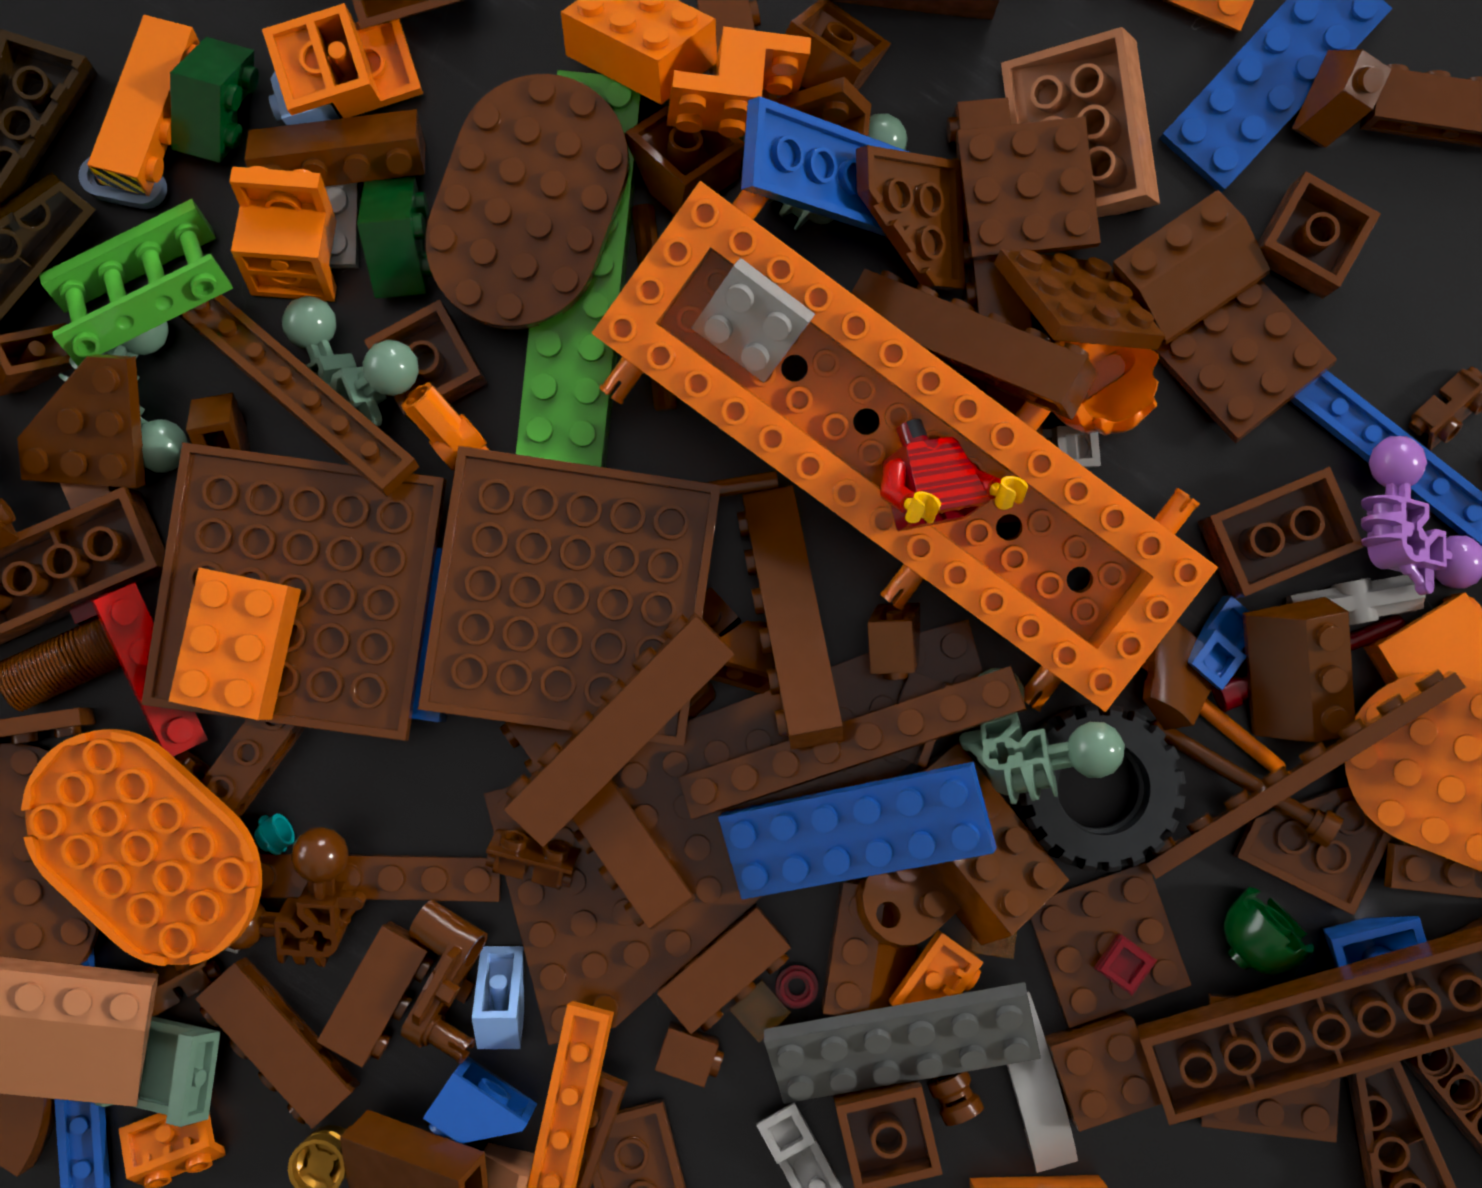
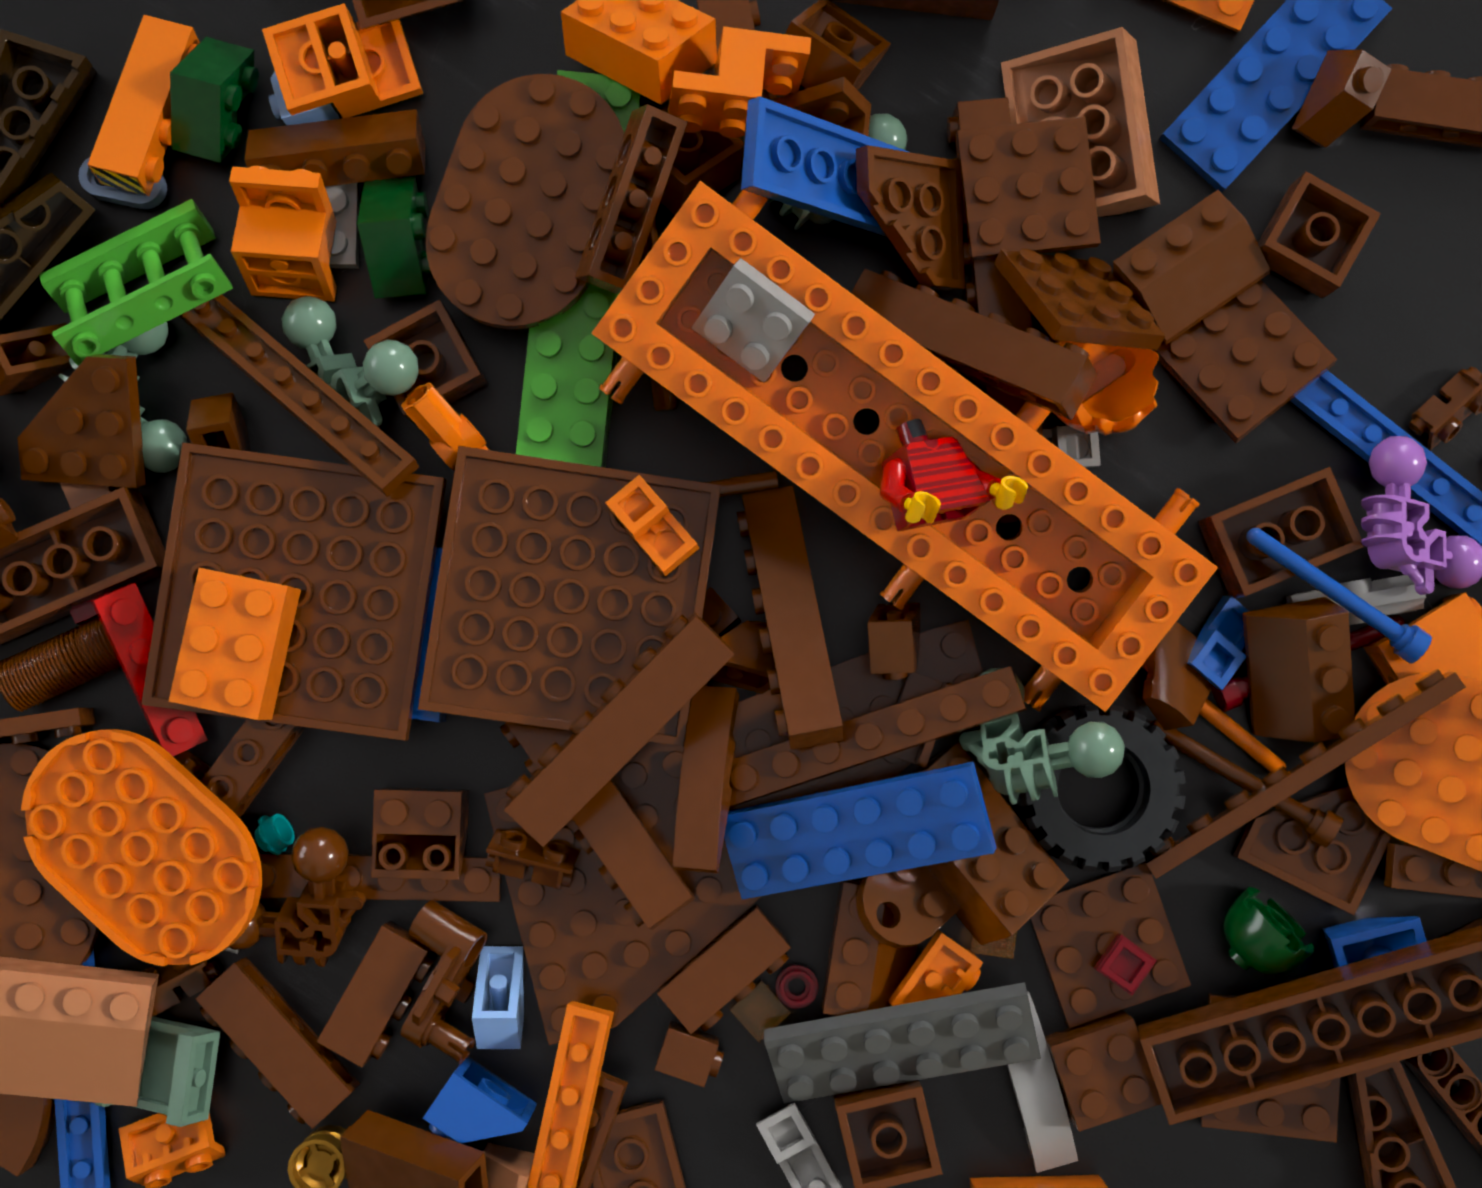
reddish brown wheel [927,1072,984,1126] -> none
none -> reddish brown slope [371,787,469,880]
none -> reddish brown brick [575,104,688,293]
none -> orange slope [605,475,699,576]
none -> reddish brown slope [673,686,739,874]
none -> blue piece [1246,528,1432,664]

